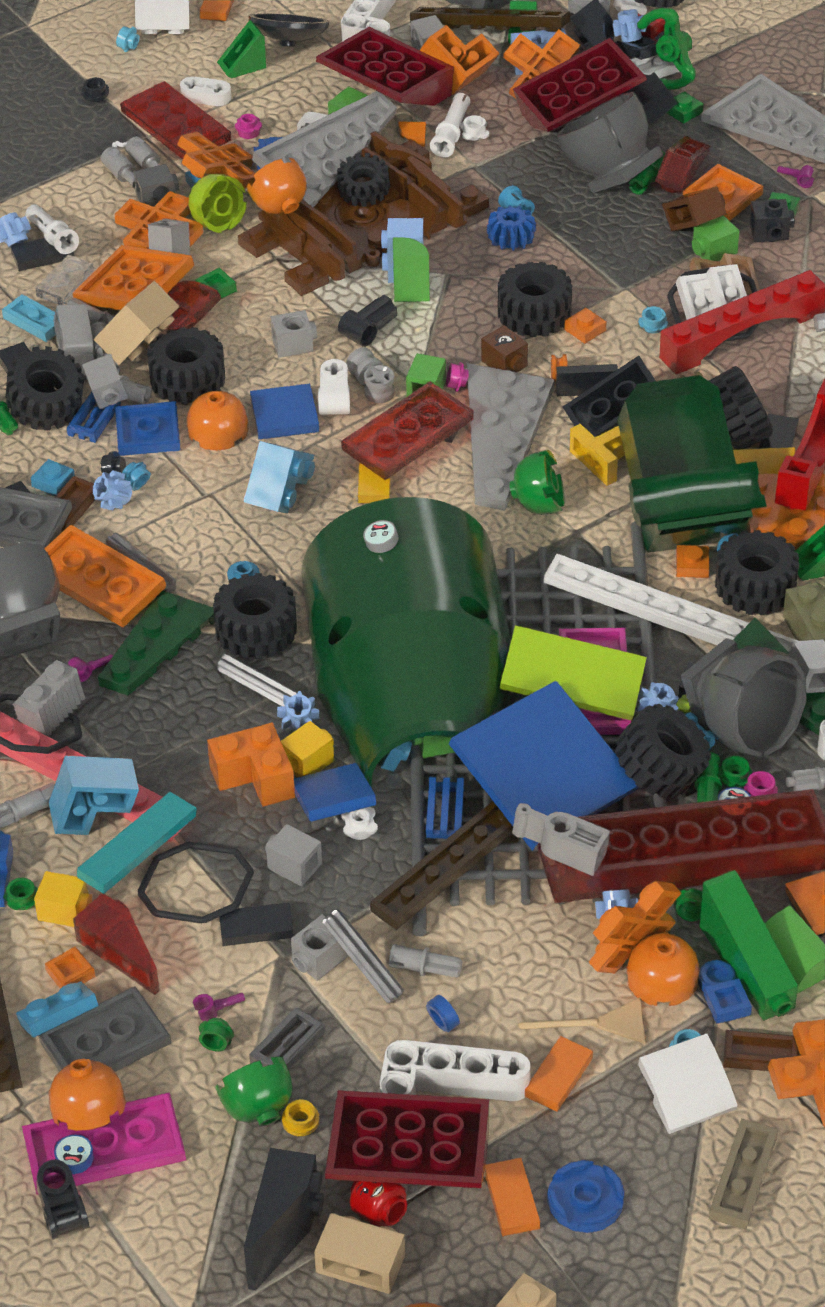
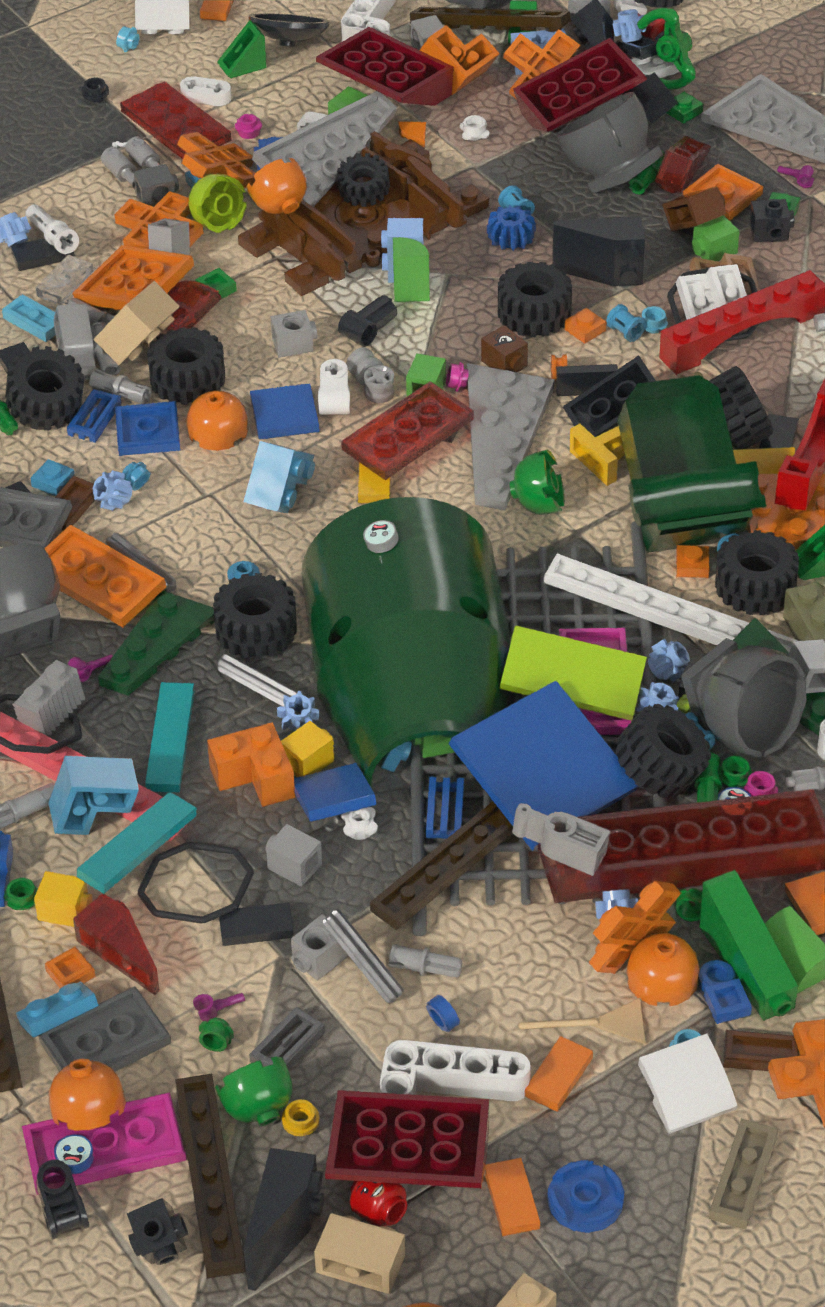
light grey brick [82,354,128,409] -> none
black plate [101,451,126,473] -> none
white pin [430,93,470,158] -> none
none -> black brick [127,1198,188,1265]
none -> teal tile [145,682,195,792]
none -> dark brown plate [175,1073,246,1279]
none -> black slope [552,217,645,286]
none -> dark azure bush [606,304,646,342]
none -> light blue gear [648,639,690,682]

